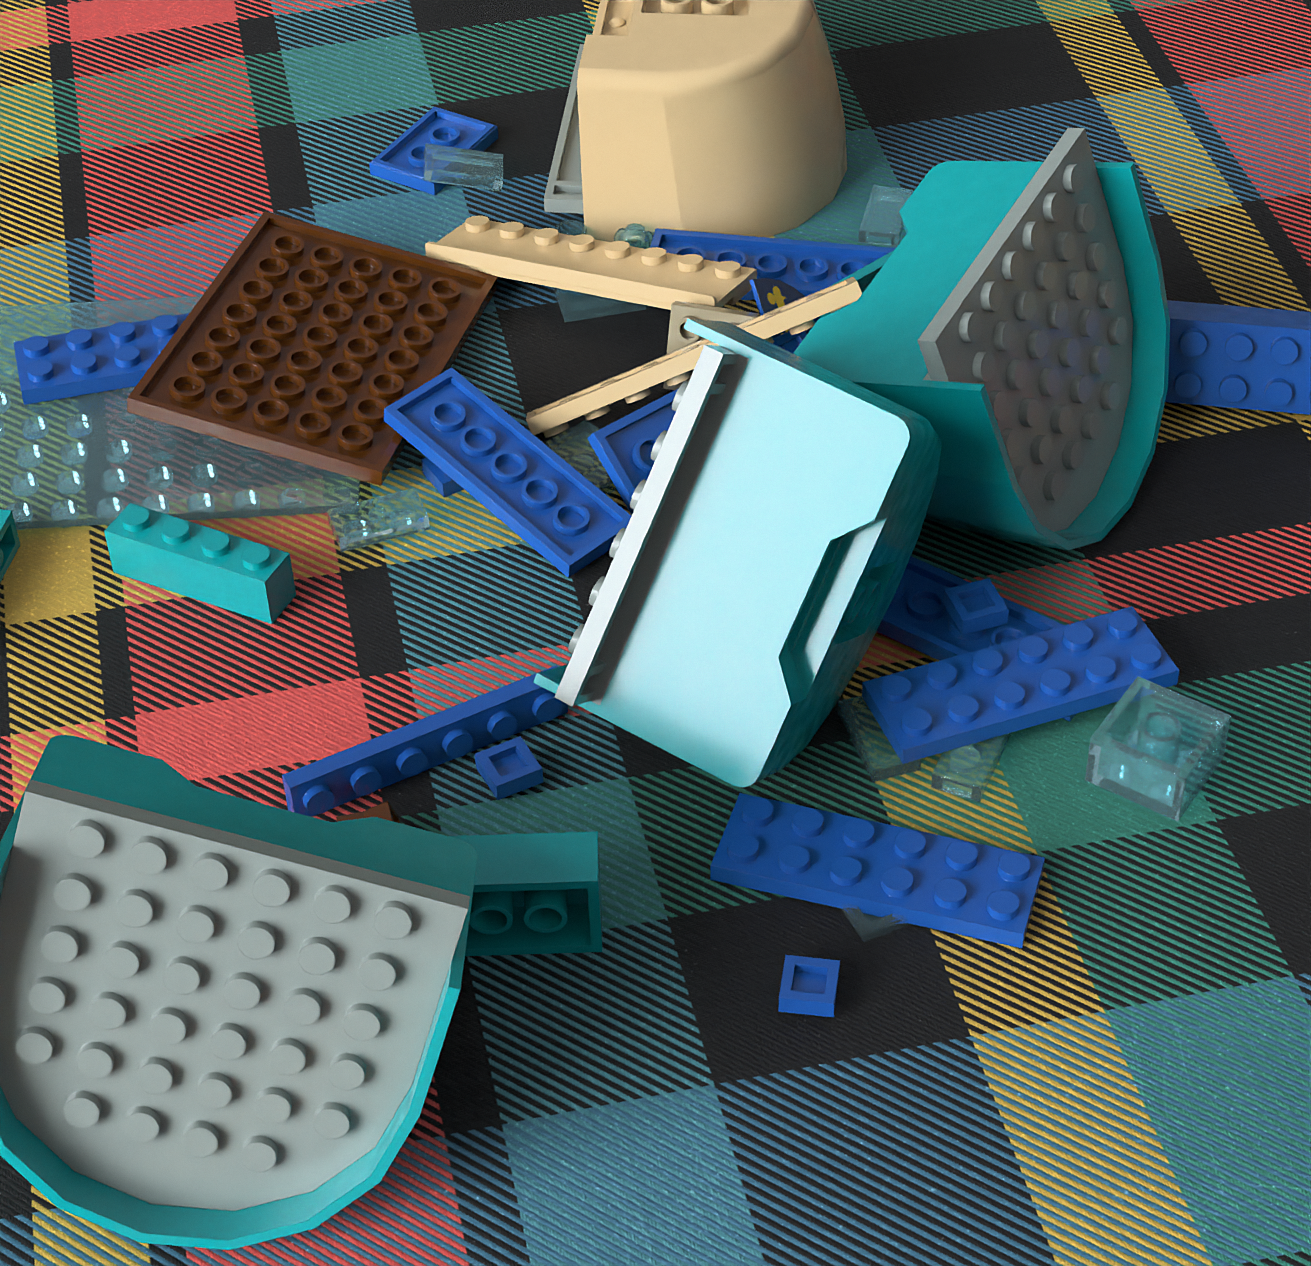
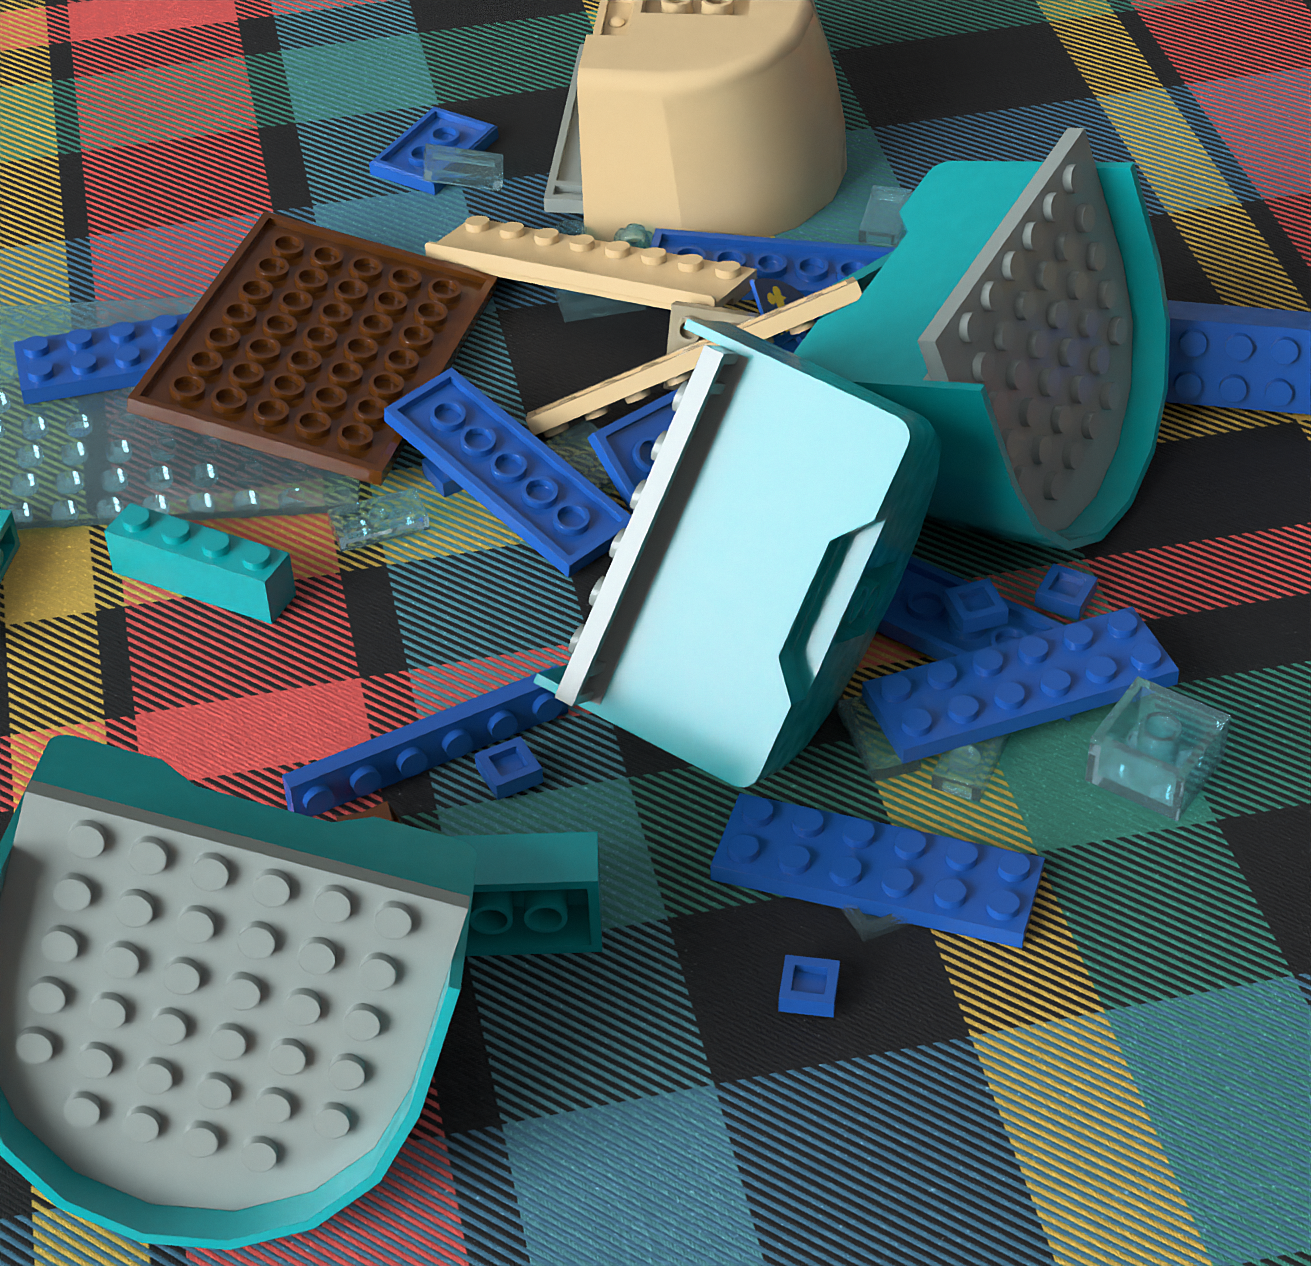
none -> blue plate [1034,563,1098,621]

